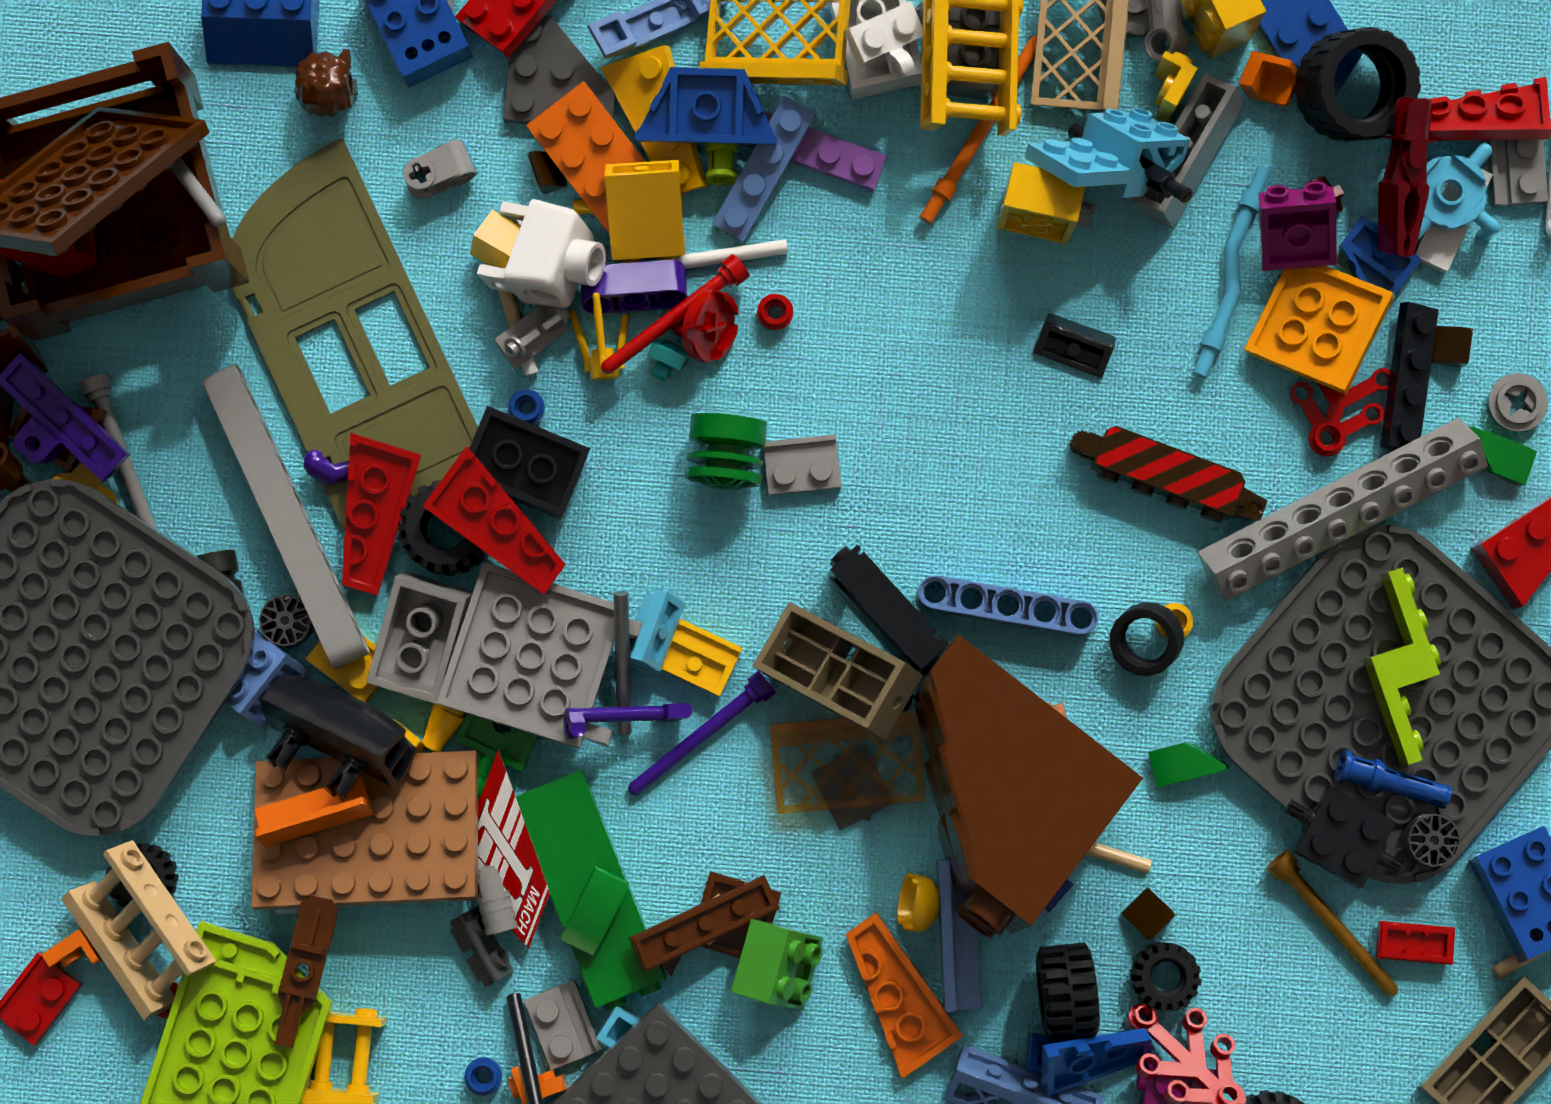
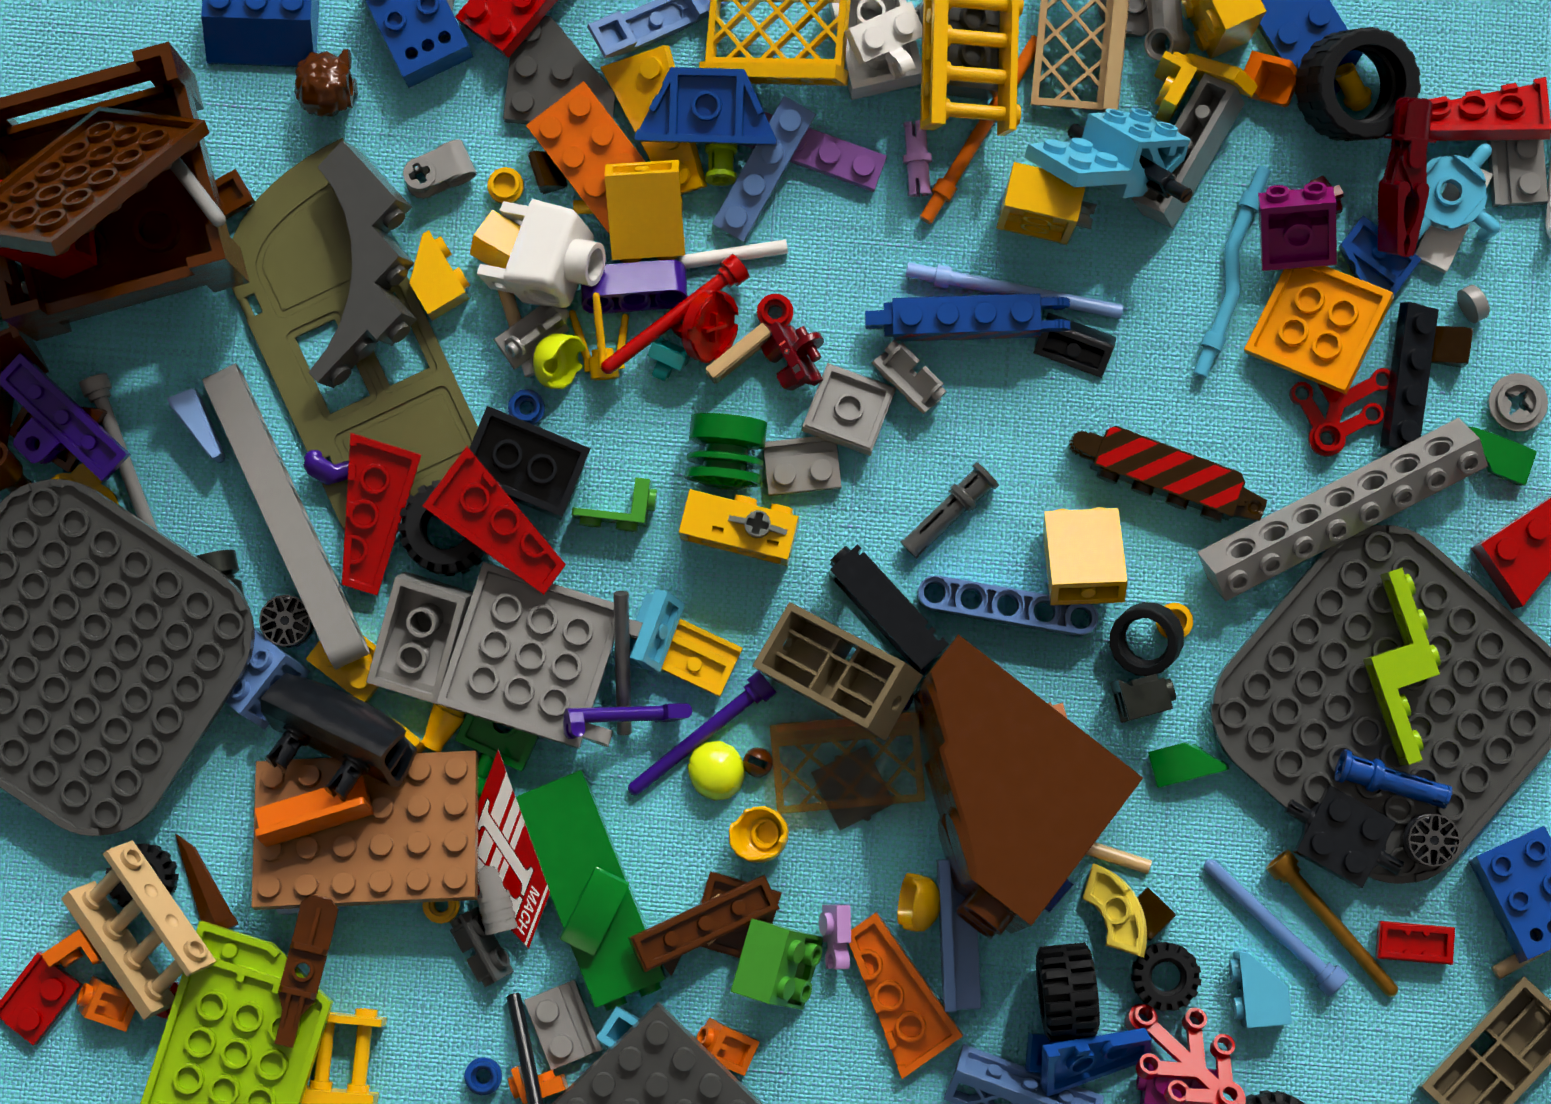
none -> orange bracket [77,976,136,1032]
none -> light blue slope [167,388,226,463]
none -> reddish brown bar [175,833,238,929]
none -> reddish brown plate [215,169,255,220]
none -> dark grey arch [309,140,417,388]
none -> yellow slope [409,230,470,321]
none -> yellow plate [422,901,460,924]
none -> yellow plate [487,167,524,204]
none -> neon yellow hair [533,333,586,389]
none -> bright green bracket [571,477,657,532]
none -> yellow piece [679,489,799,566]
none -> neon yellow hair [687,741,746,801]
none -> orange bracket [696,1018,760,1076]
none -> tan tile [705,322,771,384]
none -> yellow hair [729,806,789,863]
none -> reddish brown hinge [743,747,773,777]
none -> dark red hips [760,321,824,391]
none -> light grey plate [802,363,896,456]
none -> lavender plate [819,904,851,970]
none -> blue hinge [865,293,1071,342]
none -> light grey hinge [872,340,947,414]
none -> dark grey pin [900,462,999,559]
none -> lavender pin [903,120,932,197]
none -> light blue bar [905,262,1123,319]
none -> yellow brick [1043,507,1127,605]
none -> light yellow tile [1082,863,1147,958]
none -> pearl dark grey window [1110,674,1176,723]
none -> yellow tile [1185,53,1258,97]
none -> medium blue piece [1204,859,1349,997]
none -> medium azure slope [1229,950,1292,1028]
none -> yellow pin [1335,63,1372,111]
none -> light grey tile [1457,285,1490,323]

